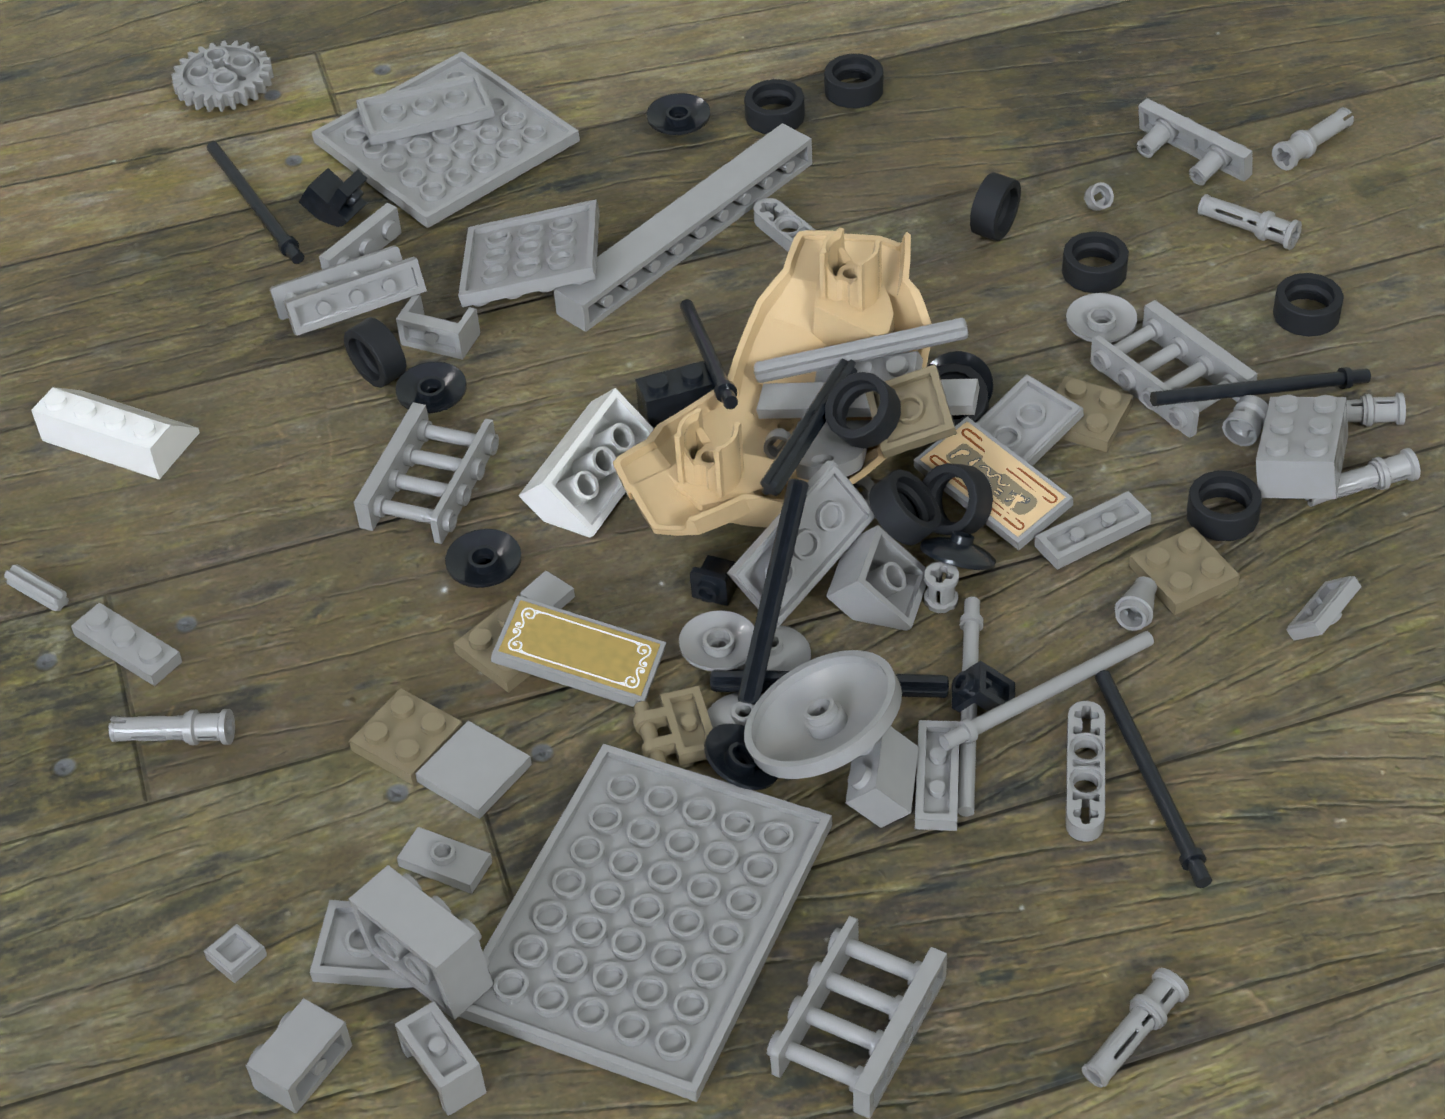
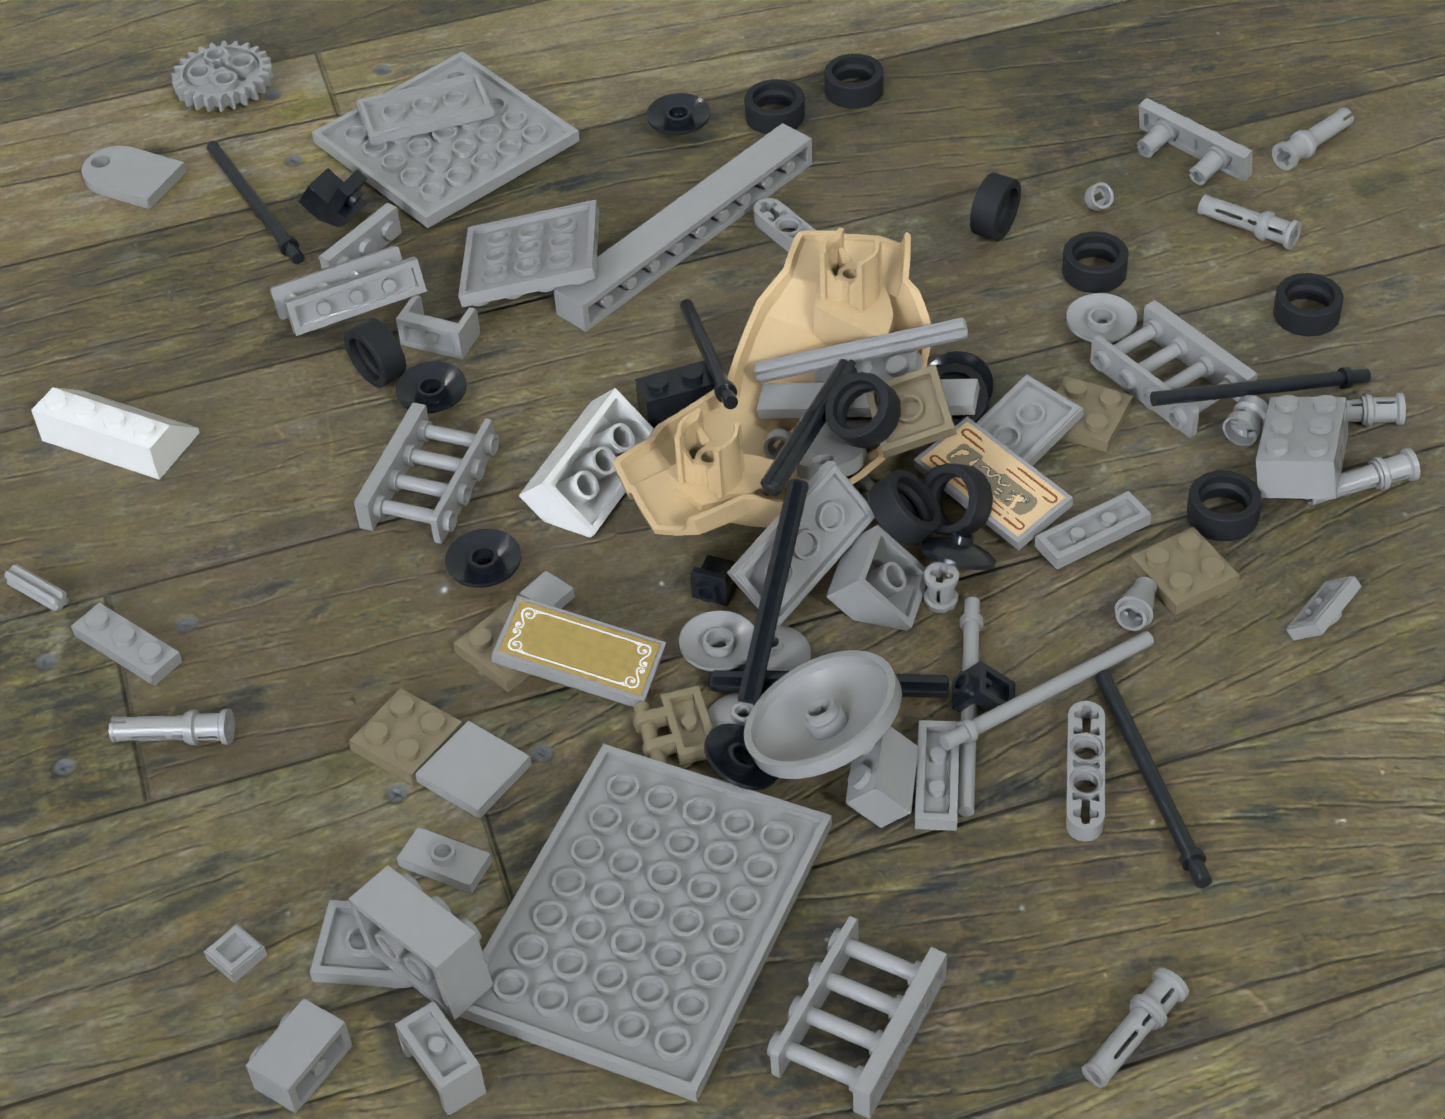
none -> light grey tile [81,146,187,209]

